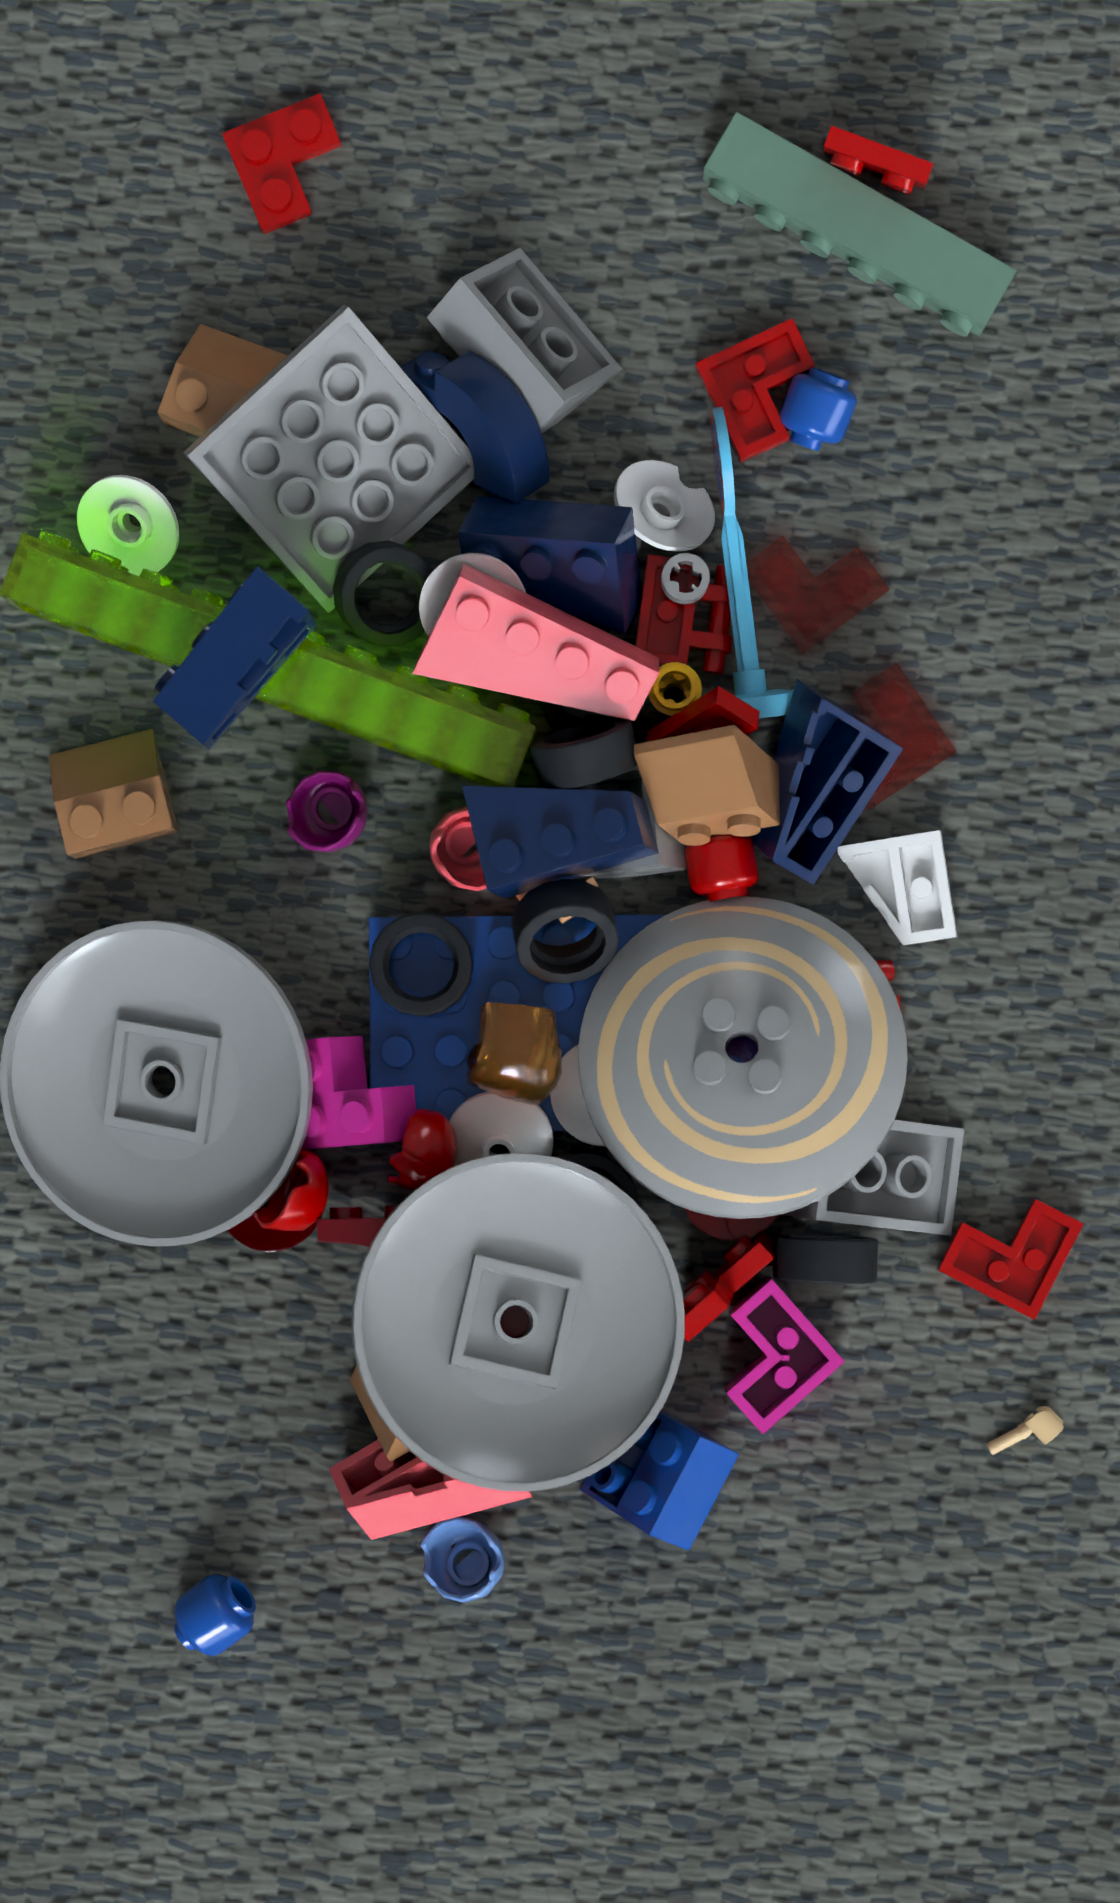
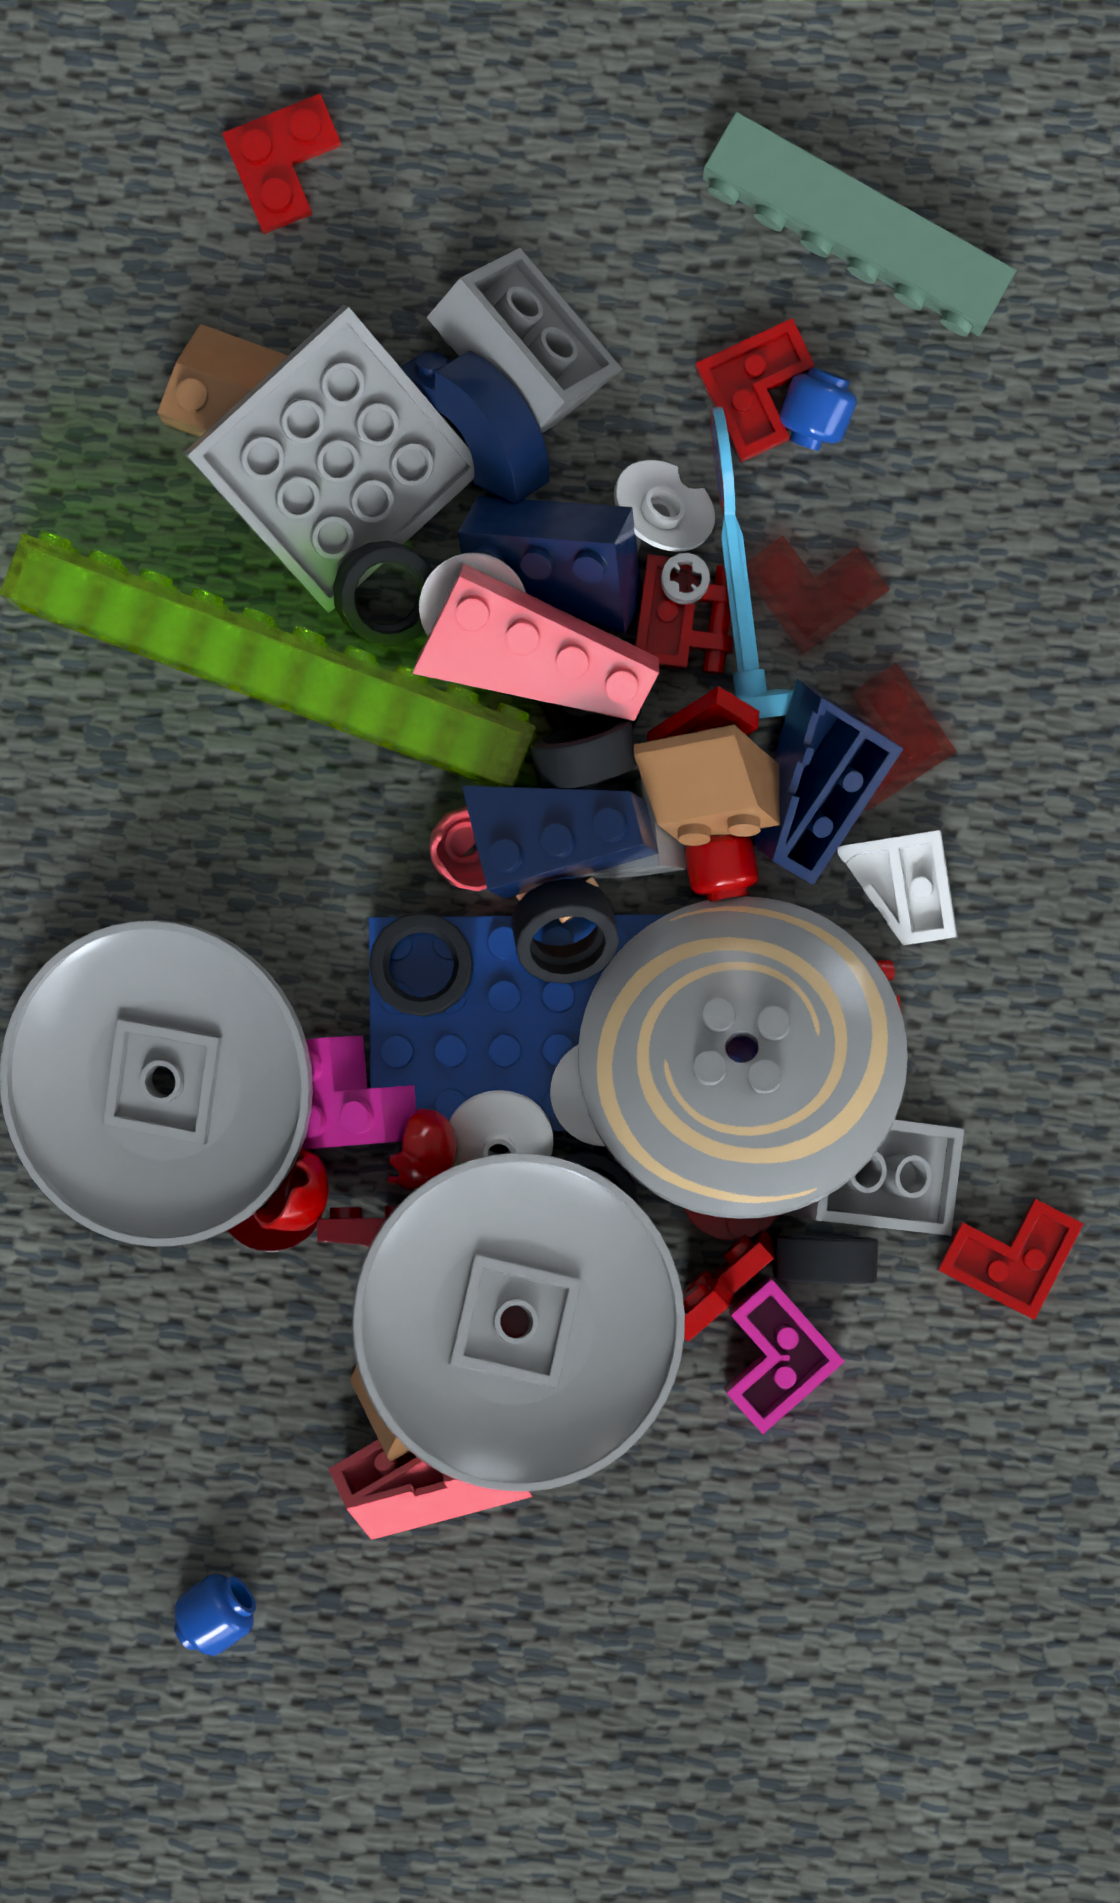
medium nougat slope [49,729,179,859] -> none
dish [77,475,179,578] -> none
dark blue wedge [153,566,317,750] -> none
magenta hair [286,770,368,853] -> none
medium blue hair [421,1516,505,1603] -> none
clear orange piece [466,1002,562,1105] -> none
blue slope [580,1410,739,1551] -> none
yellow cone [648,662,702,716] -> none
red plate [824,125,934,196] -> none
tan hand [986,1406,1064,1455] -> none

